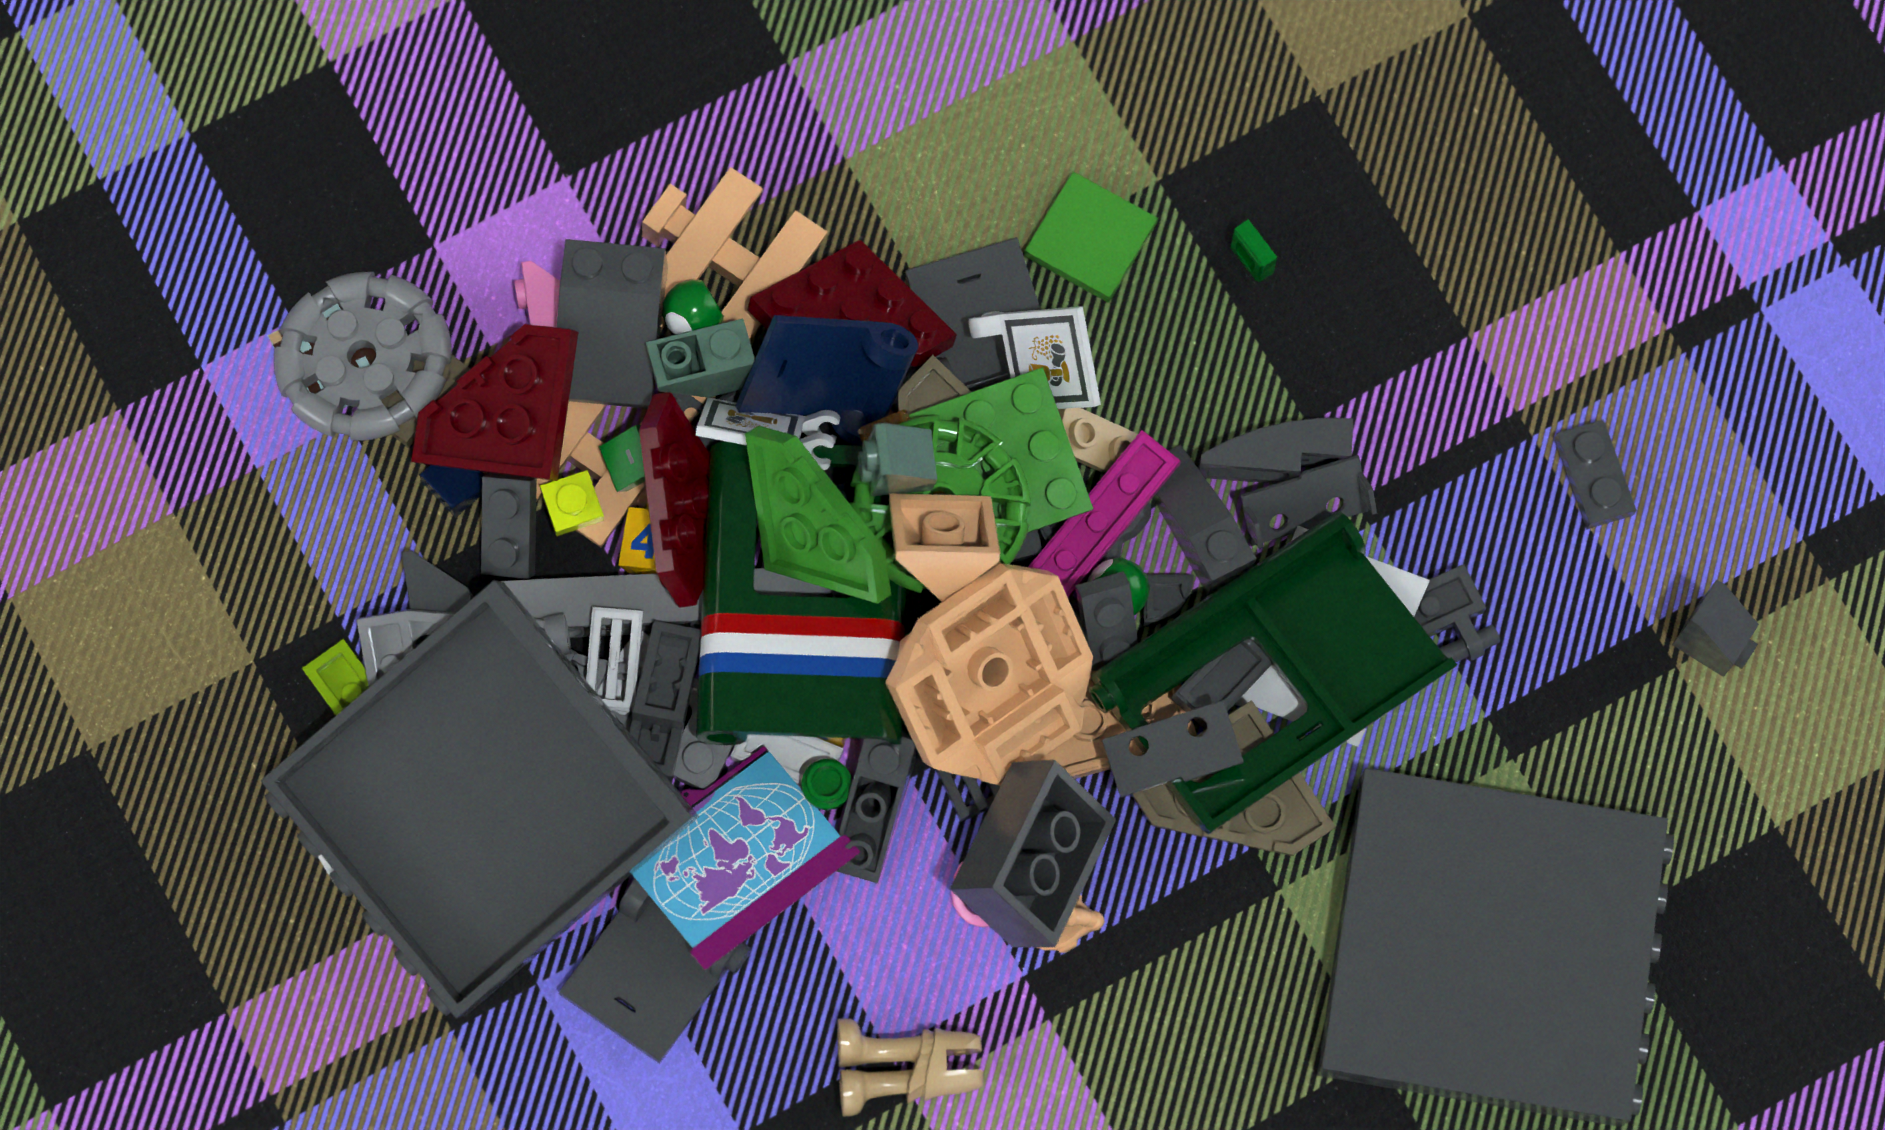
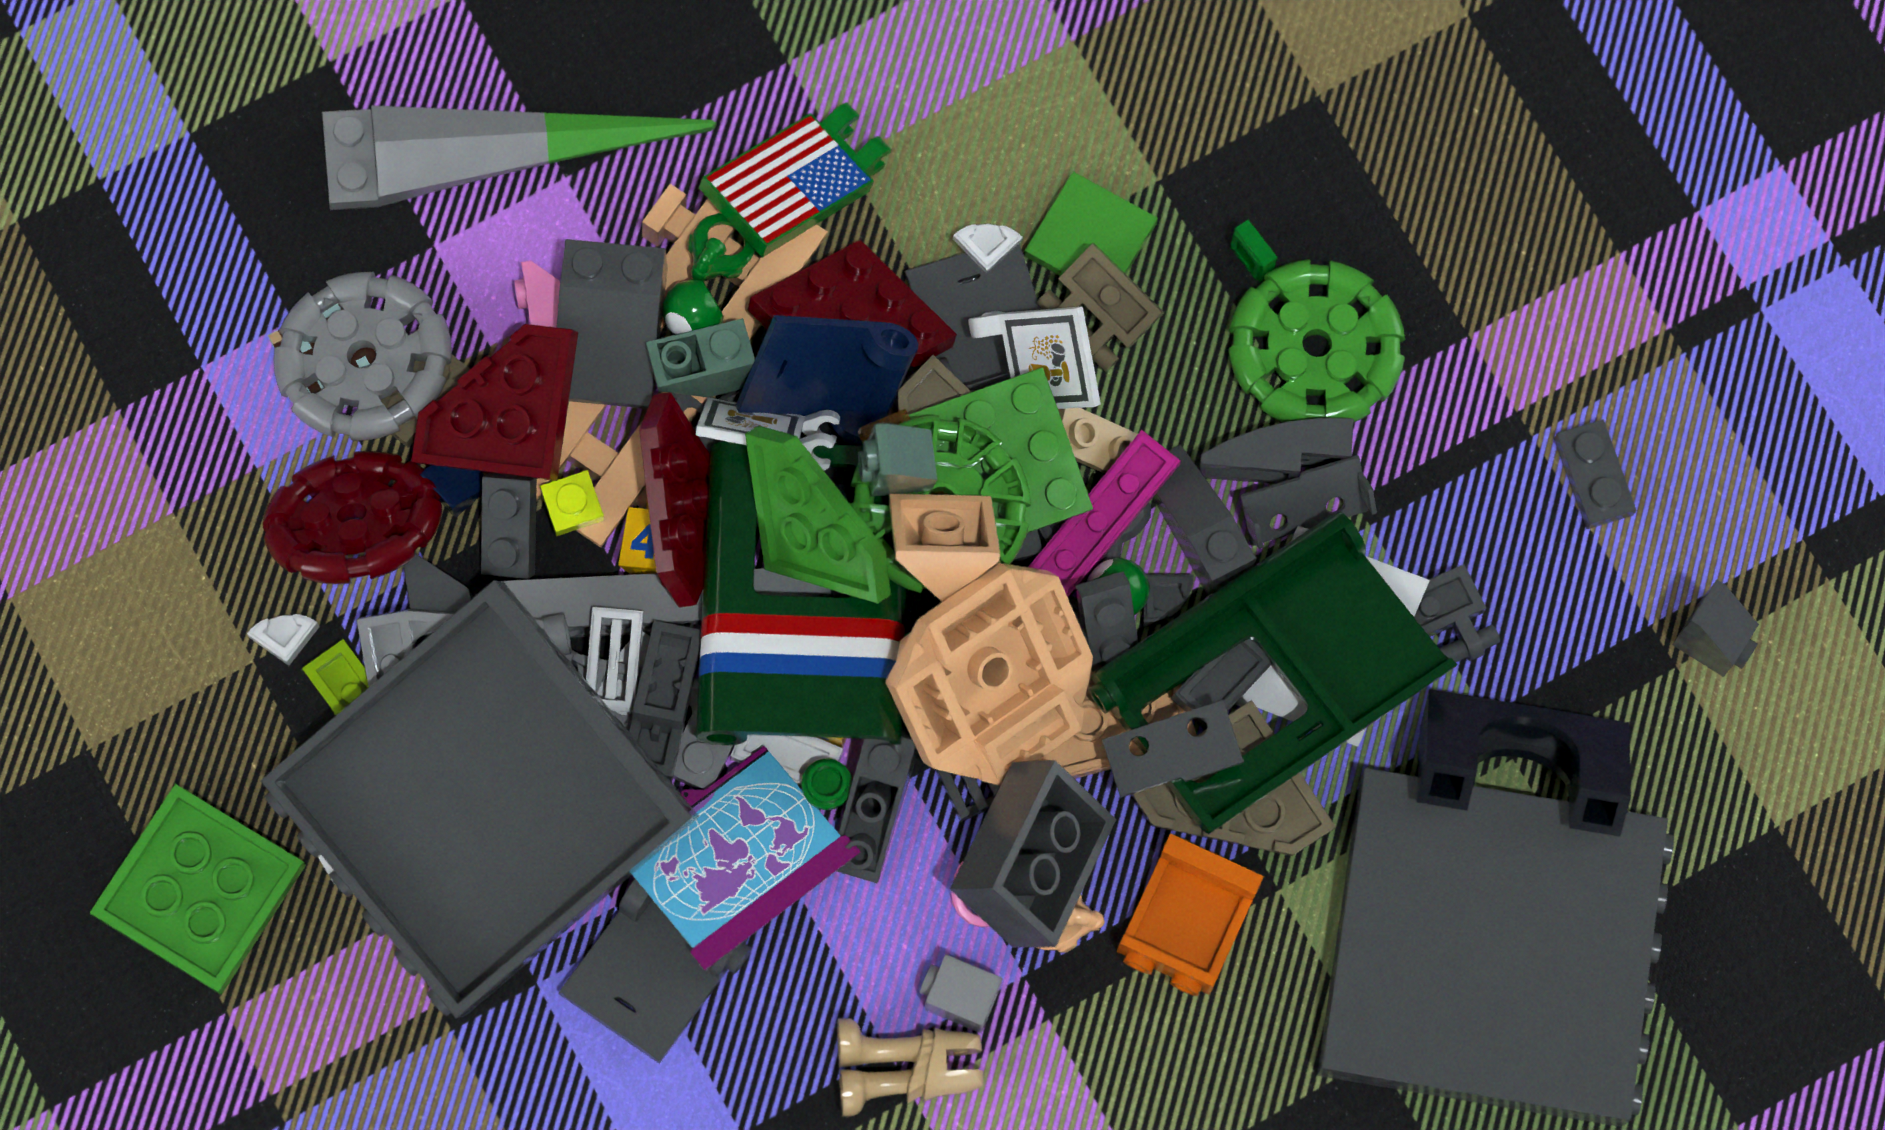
green tile [599,425,645,492] -> none
none -> bright green plate [90,784,306,995]
none -> white tile [247,614,320,666]
none -> dark red plate [263,451,442,584]
none -> light grey plate [322,106,716,210]
none -> green piece [687,213,755,281]
none -> tile [699,102,892,258]
none -> light grey brick [920,954,1003,1034]
none -> white tile [953,224,1023,274]
none -> dark tan plate [1036,243,1164,372]
none -> orange panel [1117,833,1264,996]
none -> bright green plate [1228,259,1405,423]
none -> black arch [1417,689,1631,837]

